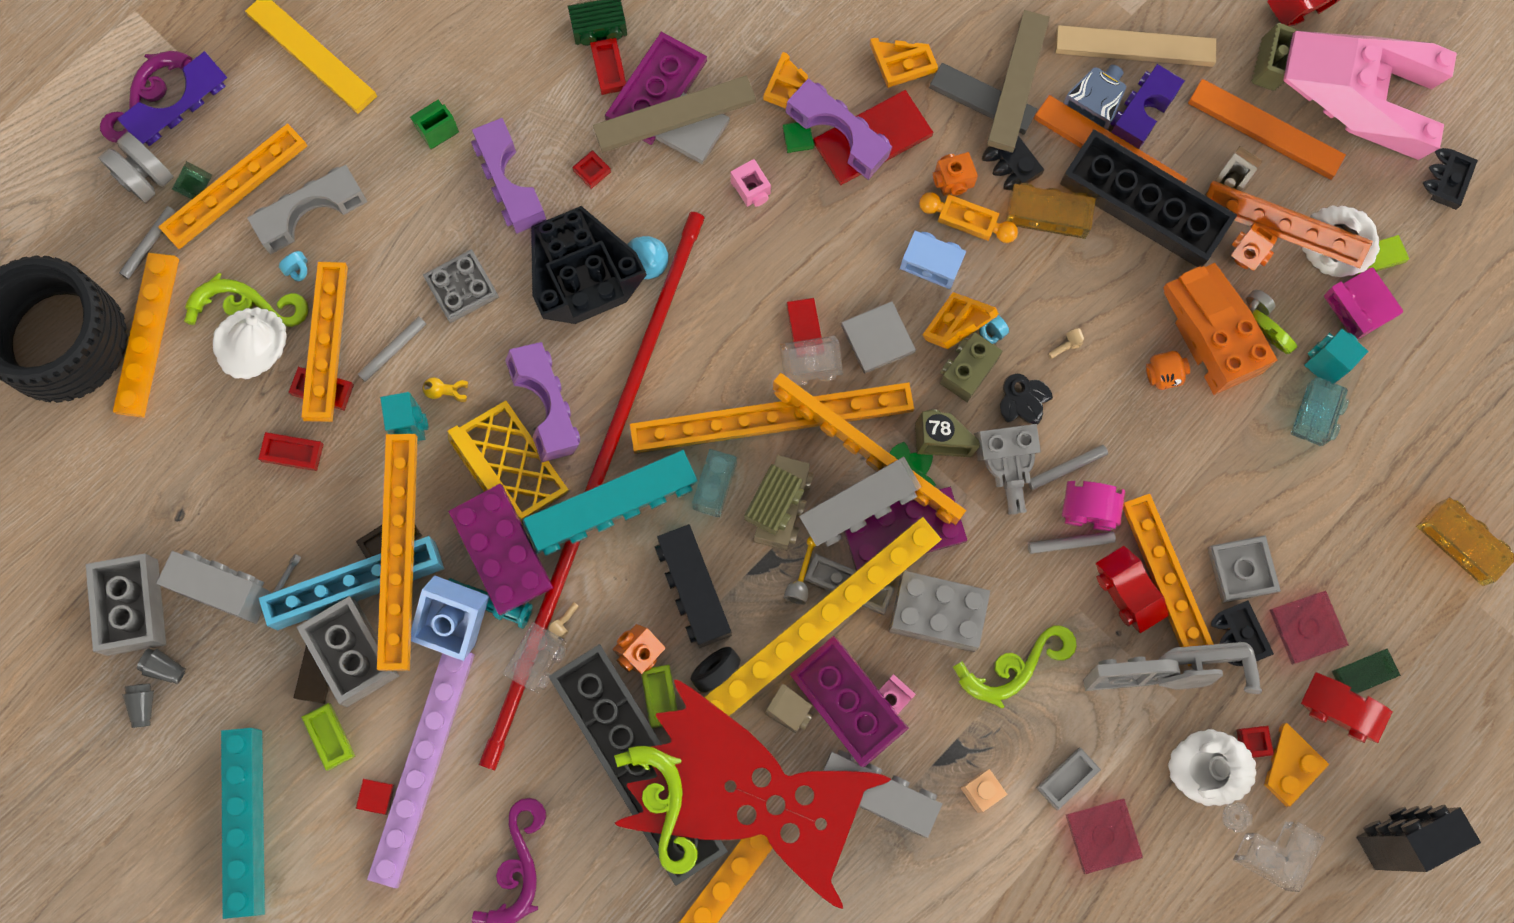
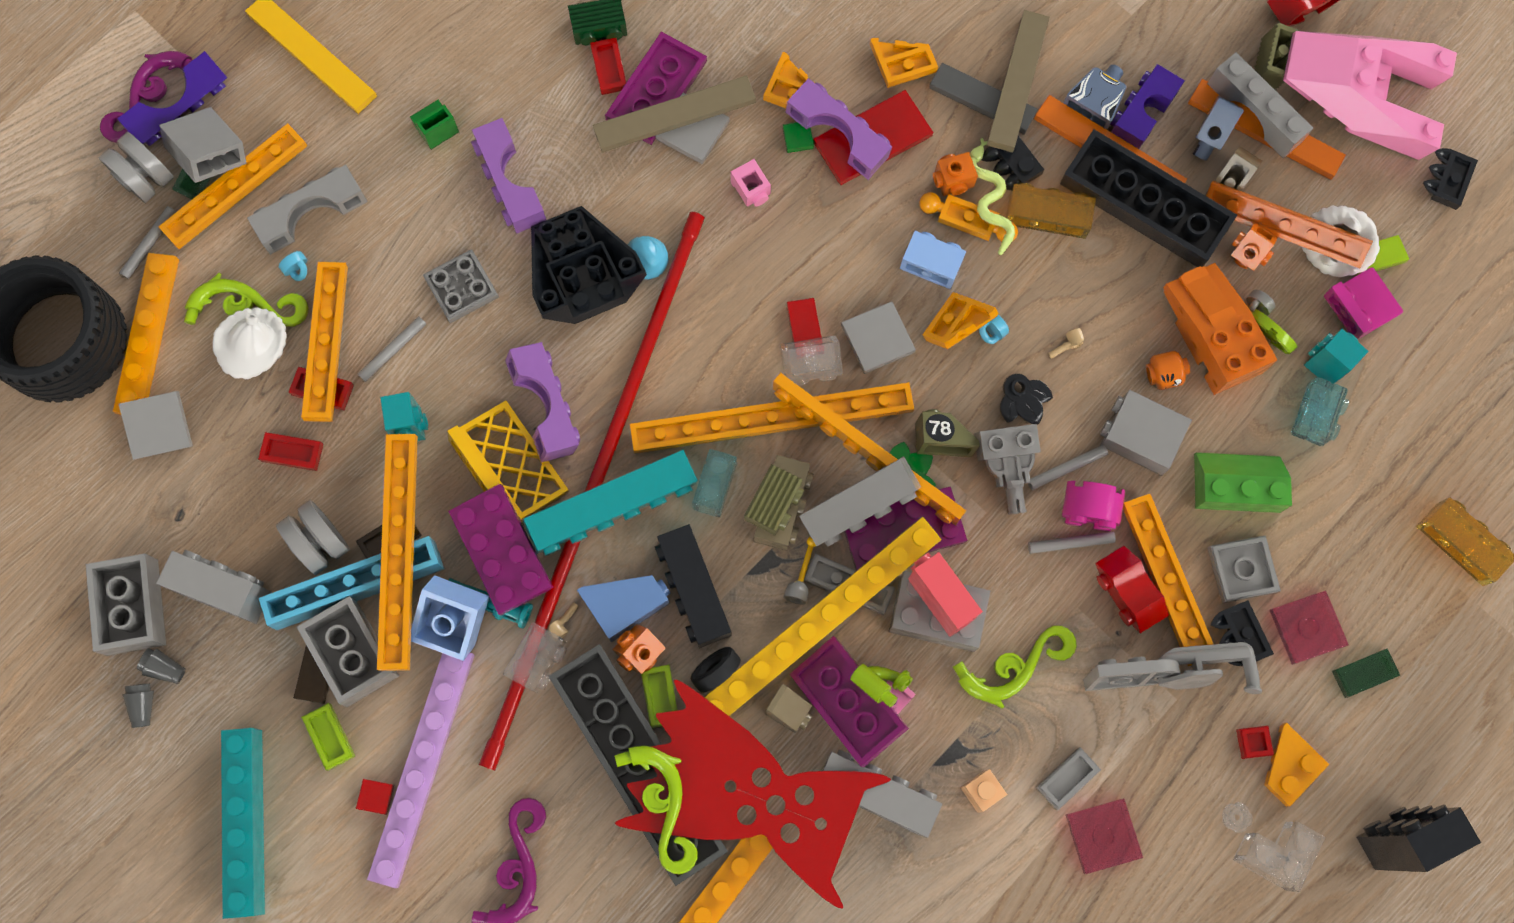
light grey hinge [273,554,301,593] -> none
yellow arm [422,377,468,402] -> none
red tile [572,150,611,189] -> none
olive brick [940,332,1003,403] -> none
tan tile [1055,25,1216,67] -> none
white piece [1168,729,1257,806] -> none
red brick [1301,672,1393,743] -> none
none -> light grey tile [119,391,193,460]
none -> light grey brick [159,107,247,183]
none -> light grey wheel [276,500,350,575]
none -> medium blue slope [577,575,671,642]
none -> lime plant [850,664,913,707]
none -> coral brick [908,552,983,637]
none -> yellowish green animal [970,138,1015,255]
none -> light grey brick [1100,390,1192,476]
none -> sand blue torso [1192,96,1244,161]
none -> bright green slope [1194,452,1292,513]
none -> light grey arch [1207,52,1313,158]

